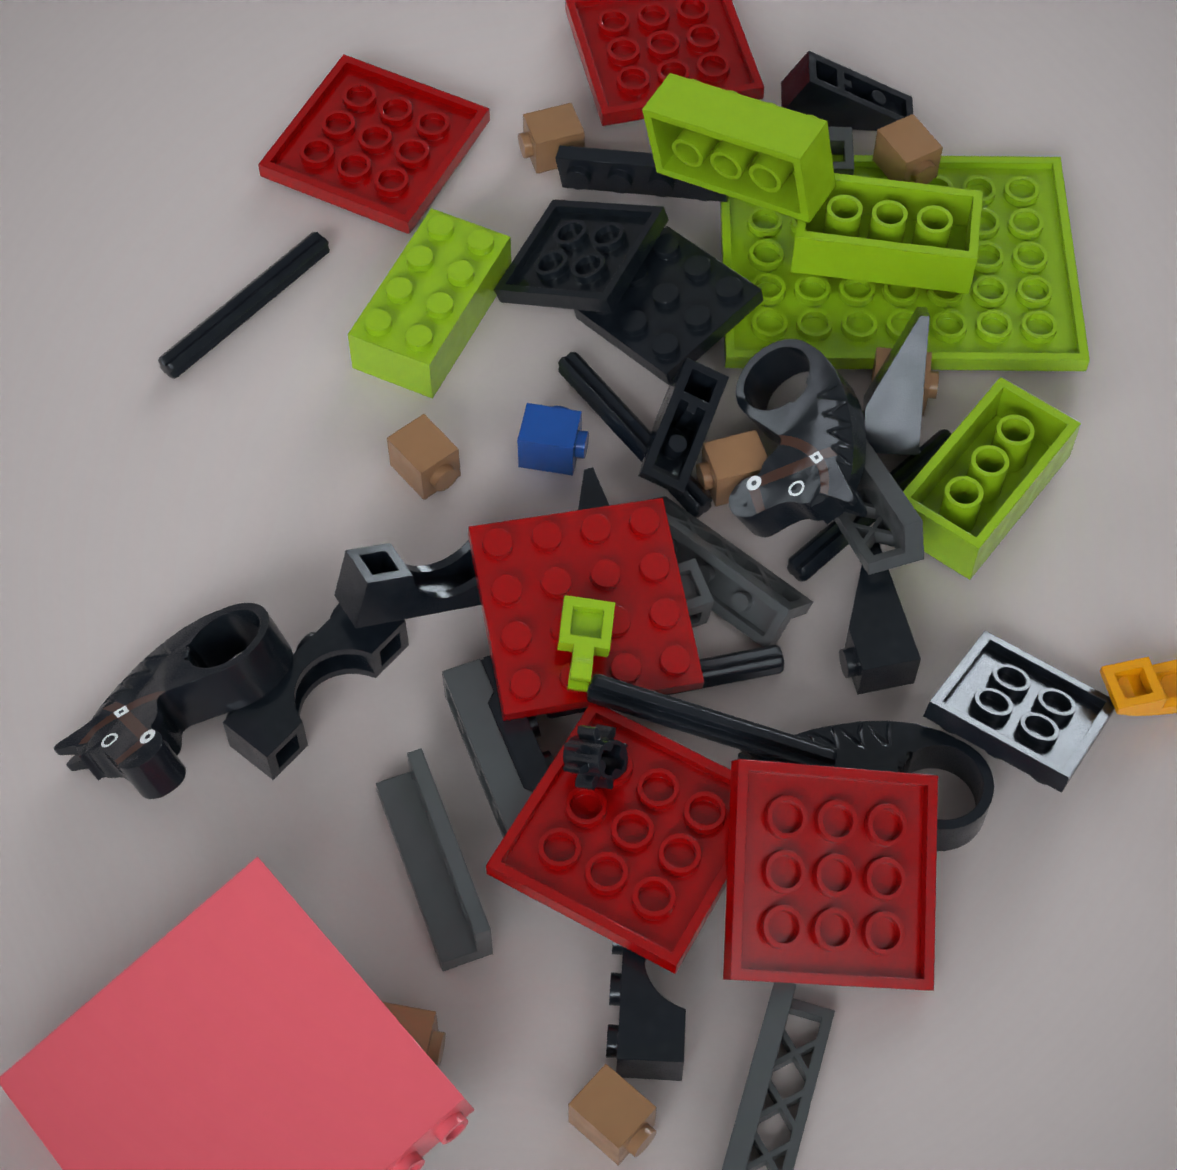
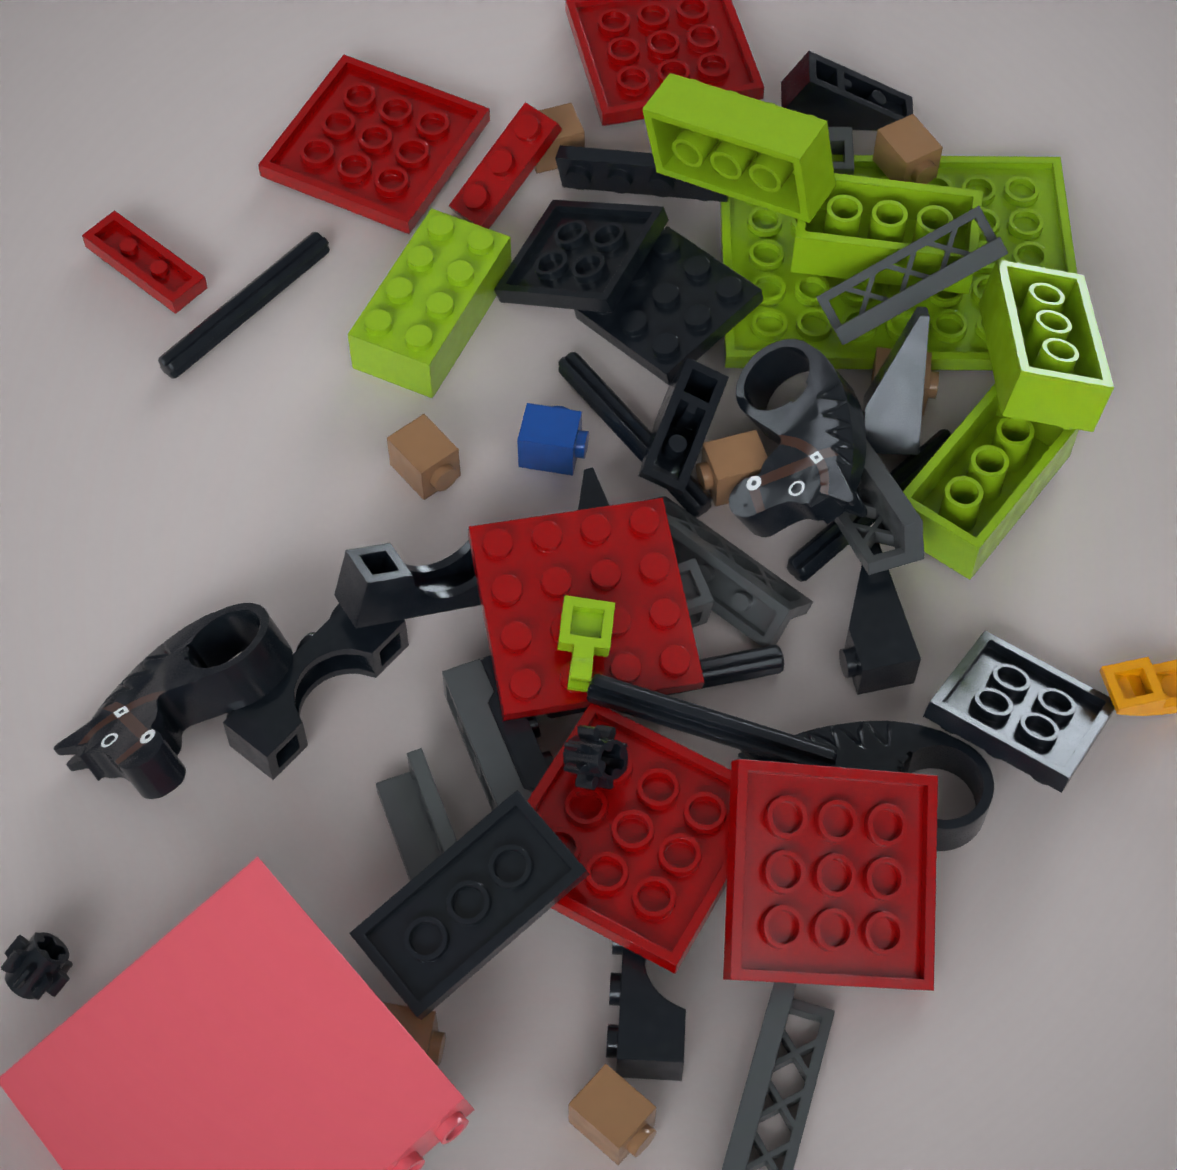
none -> black gear [1,932,73,1000]
none -> red plate [82,210,208,314]
none -> black plate [349,790,589,1020]
none -> red plate [448,102,562,229]
none -> dark grey fence [816,206,1008,345]
none -> lime brick [979,259,1114,432]

